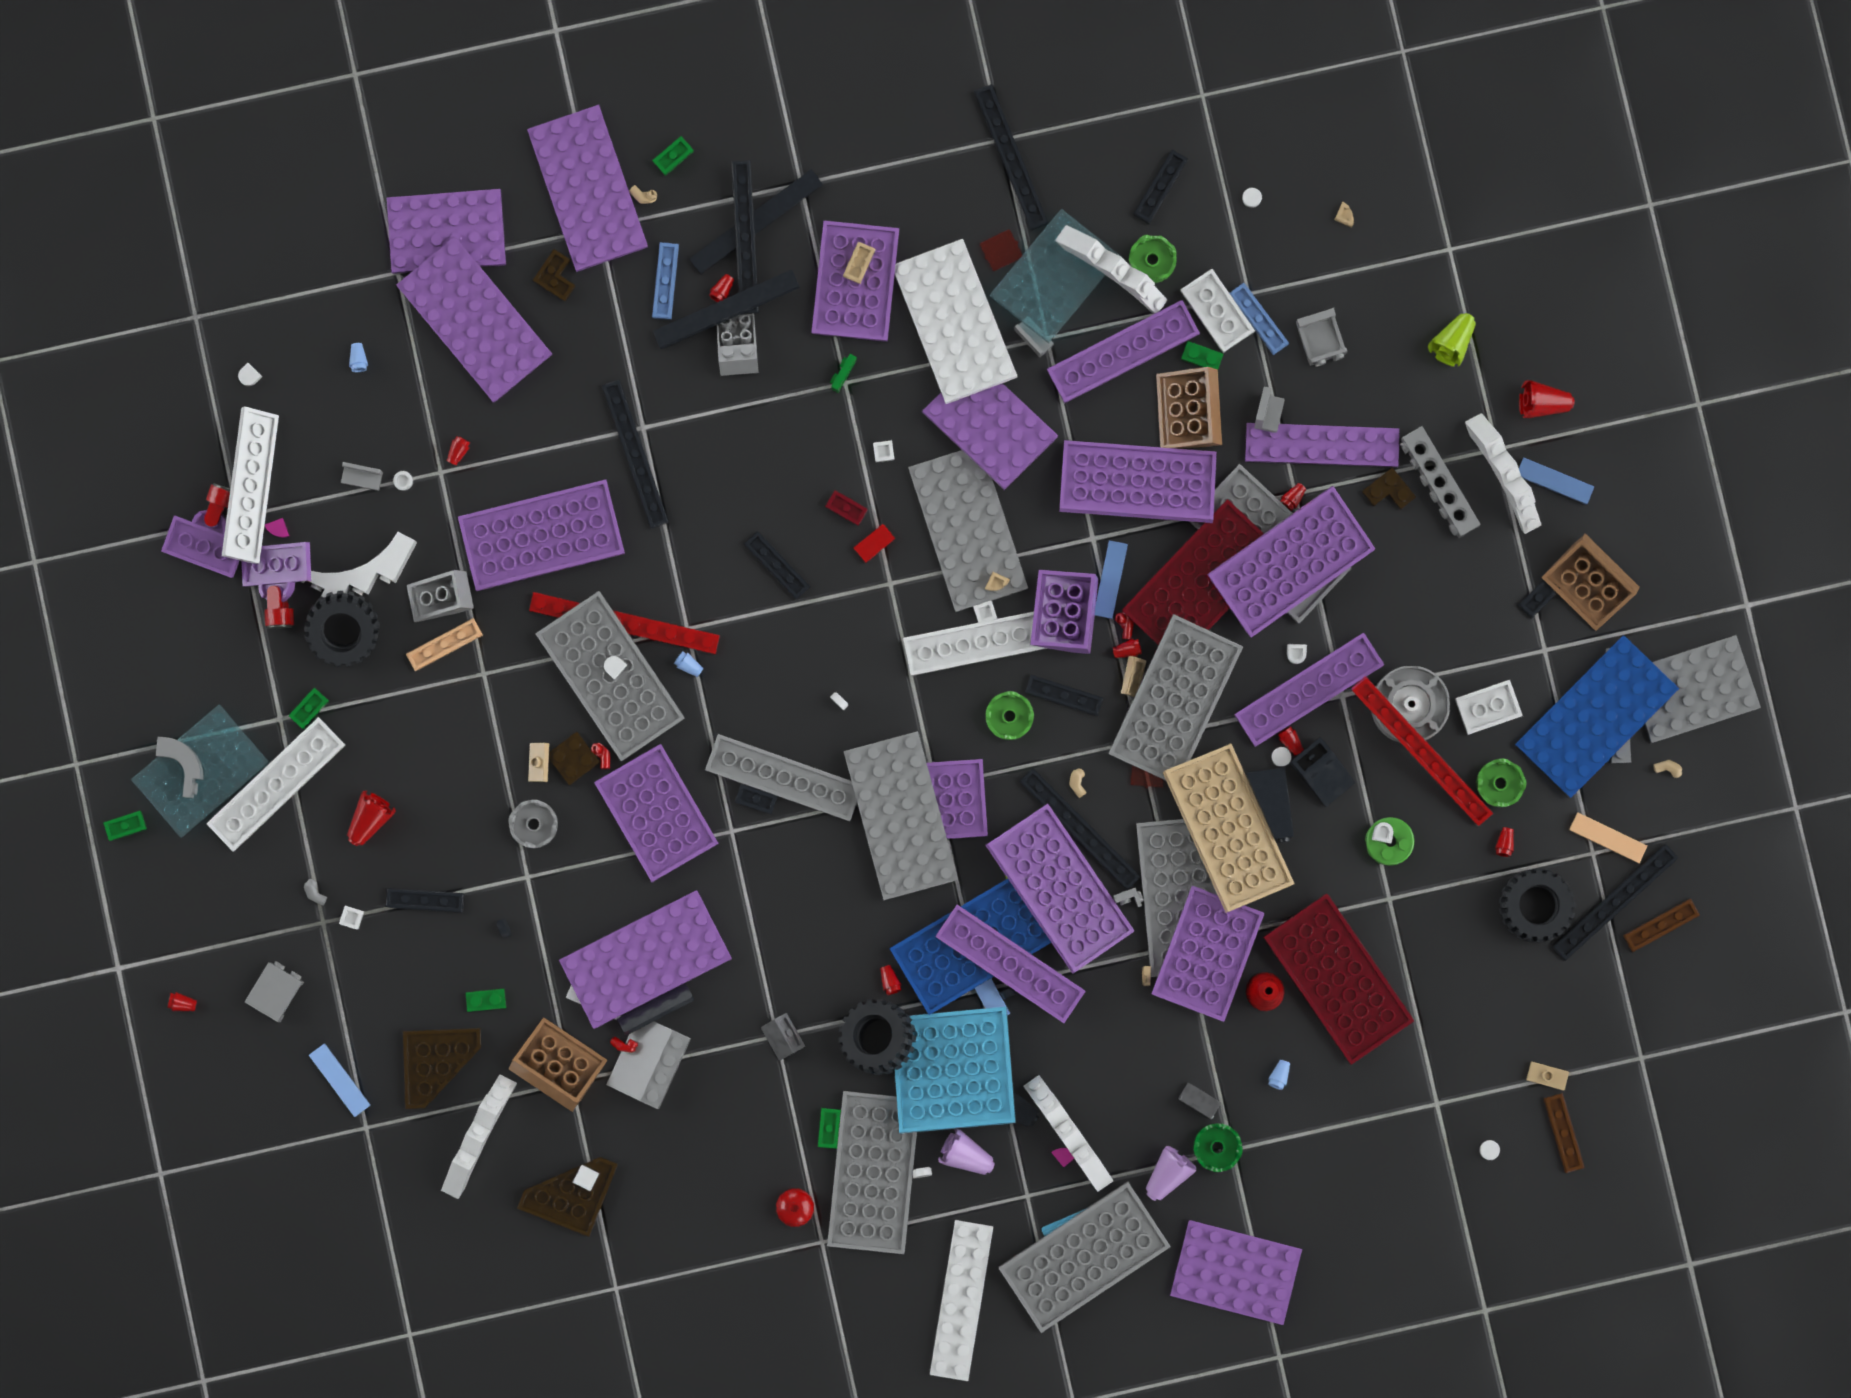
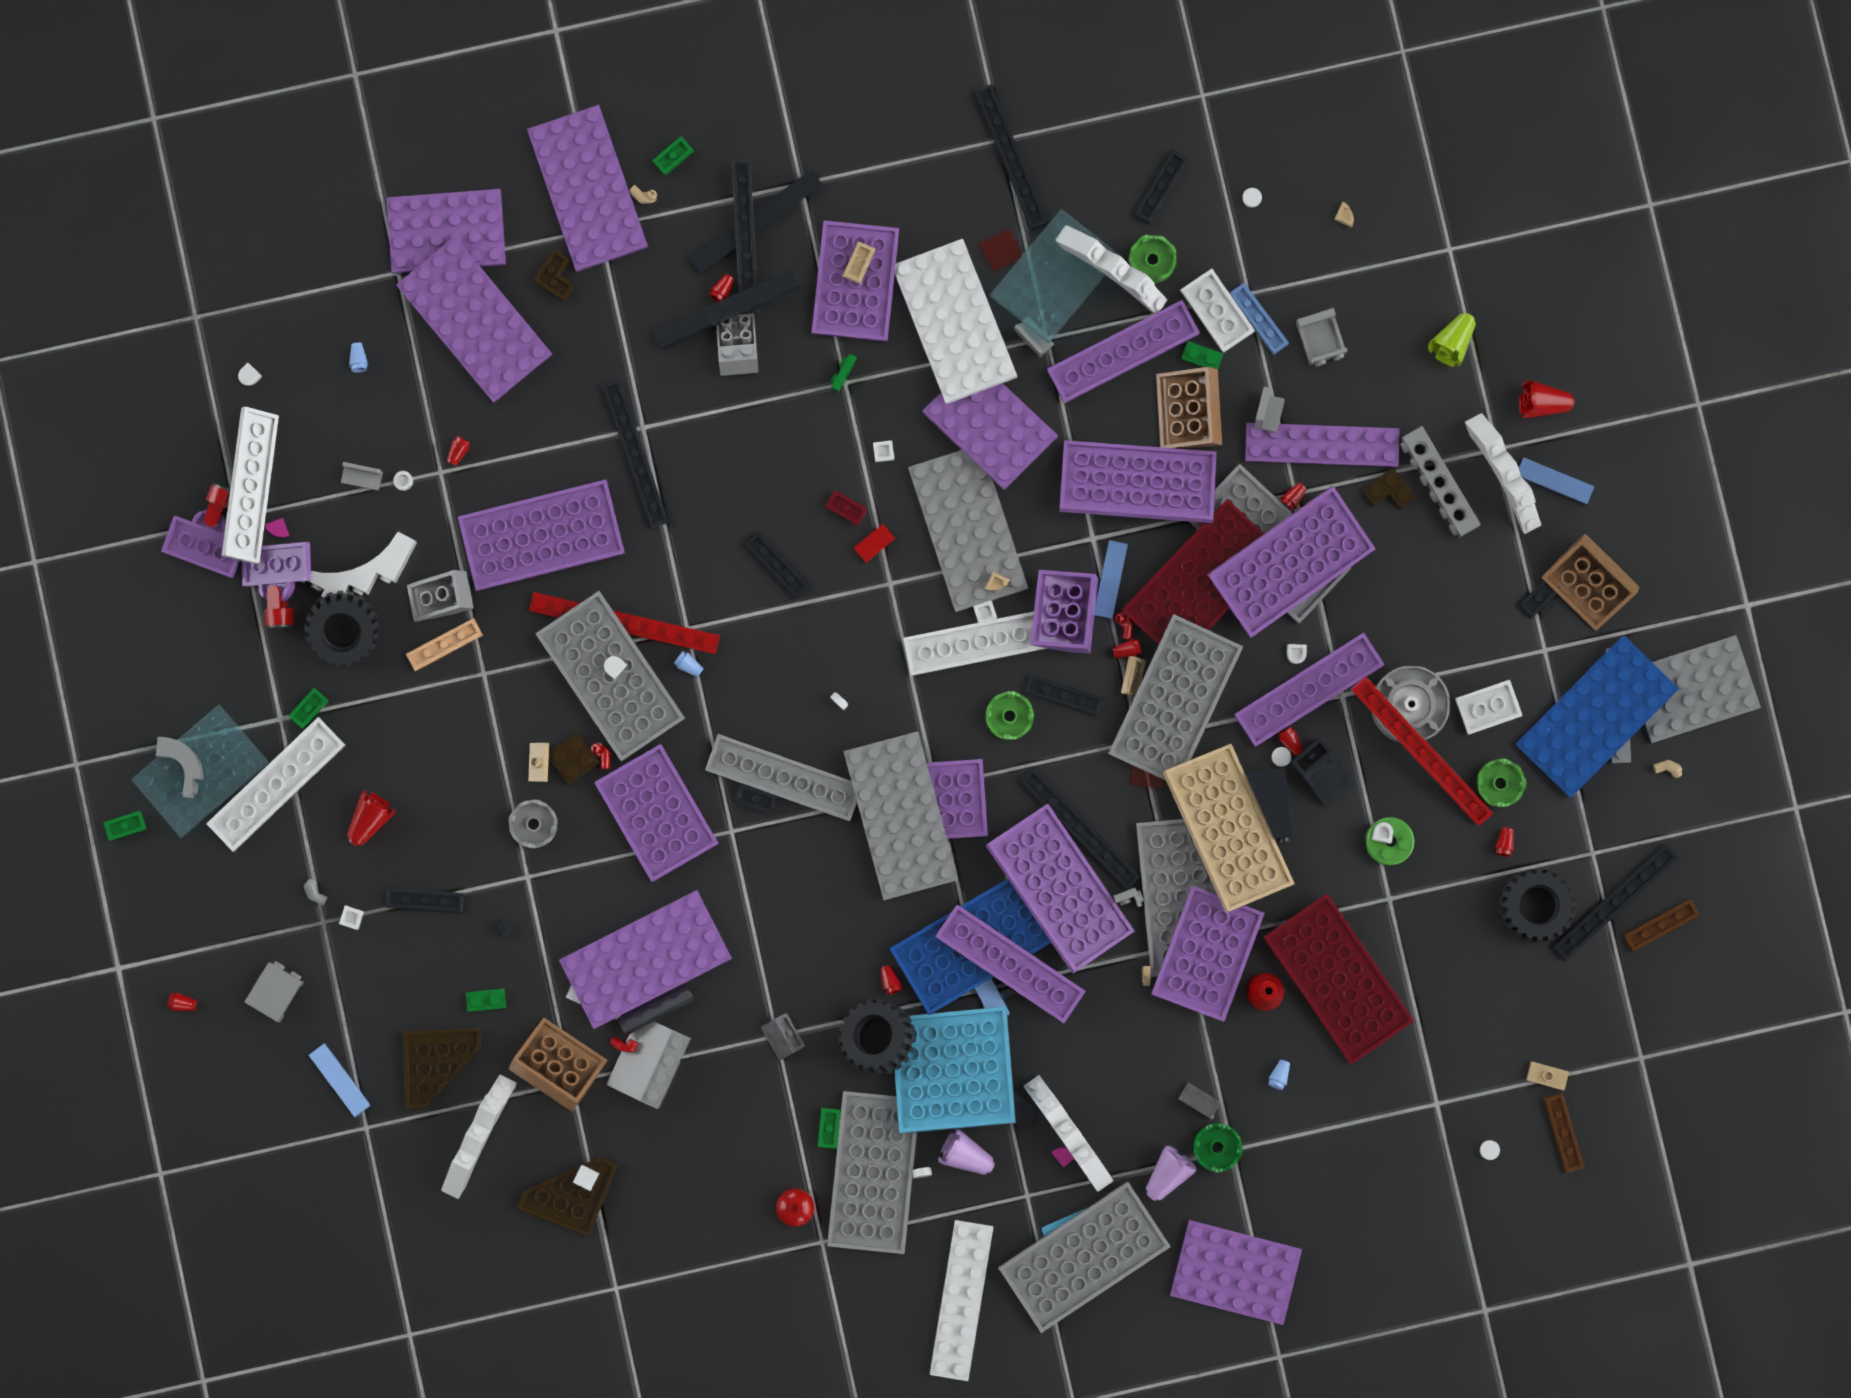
medium blue tile [652,242,679,320] -> none
tan arm [1069,768,1087,798] -> none
light nougat tile [1569,813,1647,863] -> none

